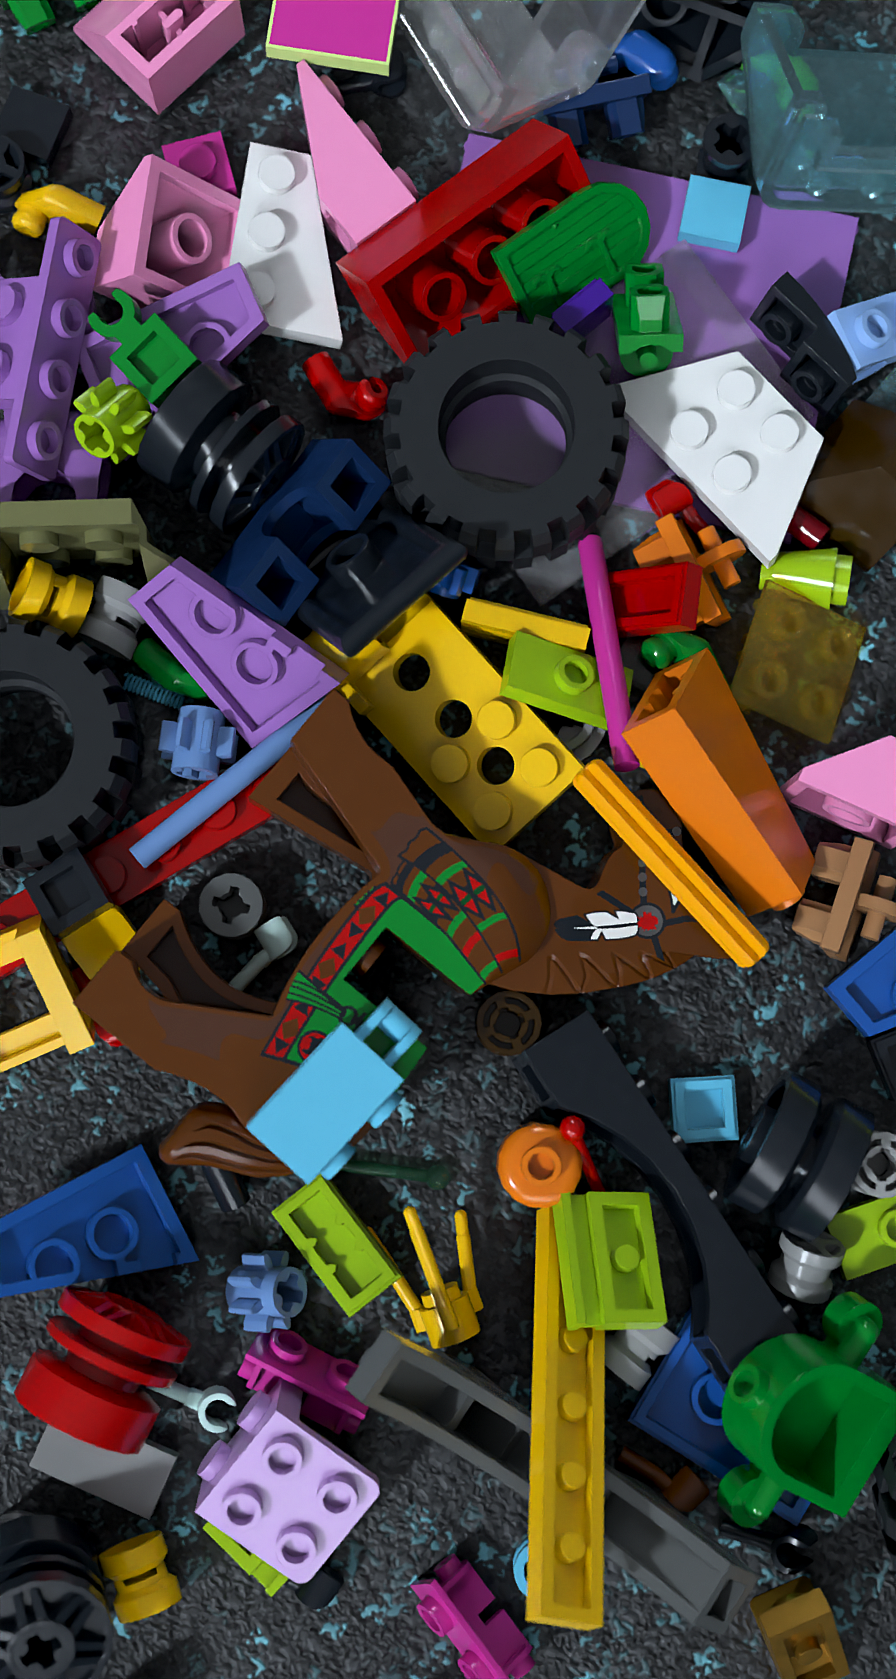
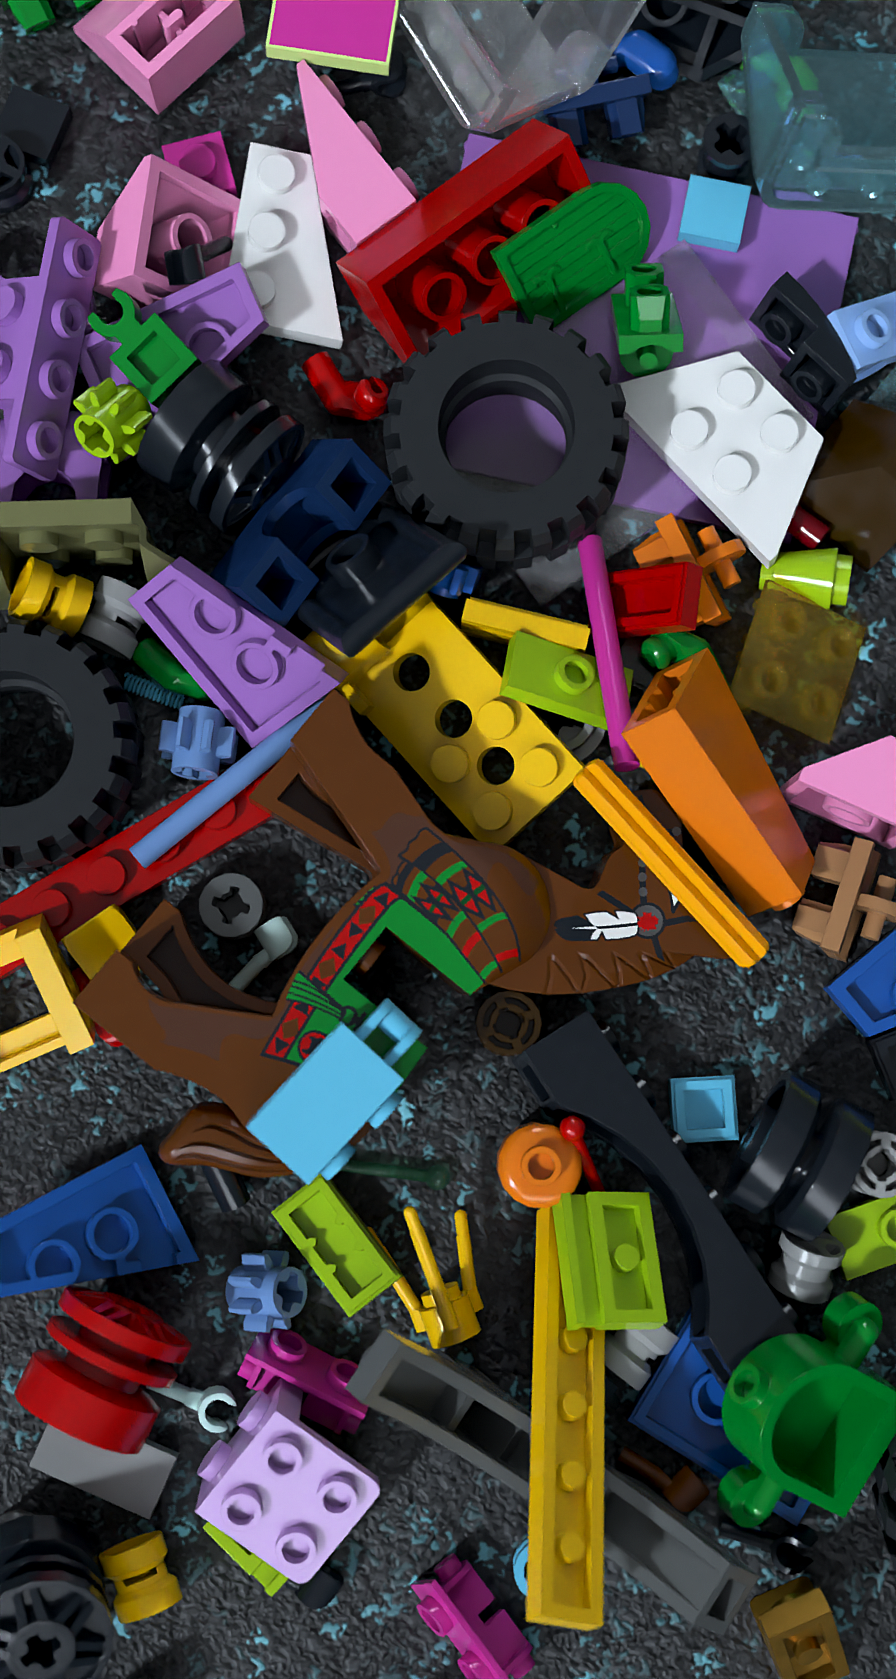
yellow arm [12,184,106,238] -> none
black plate [22,847,115,940] -> none
dark purple tile [551,278,614,337] -> none
red hand [645,479,723,541] -> none
none -> black hand [164,236,233,286]

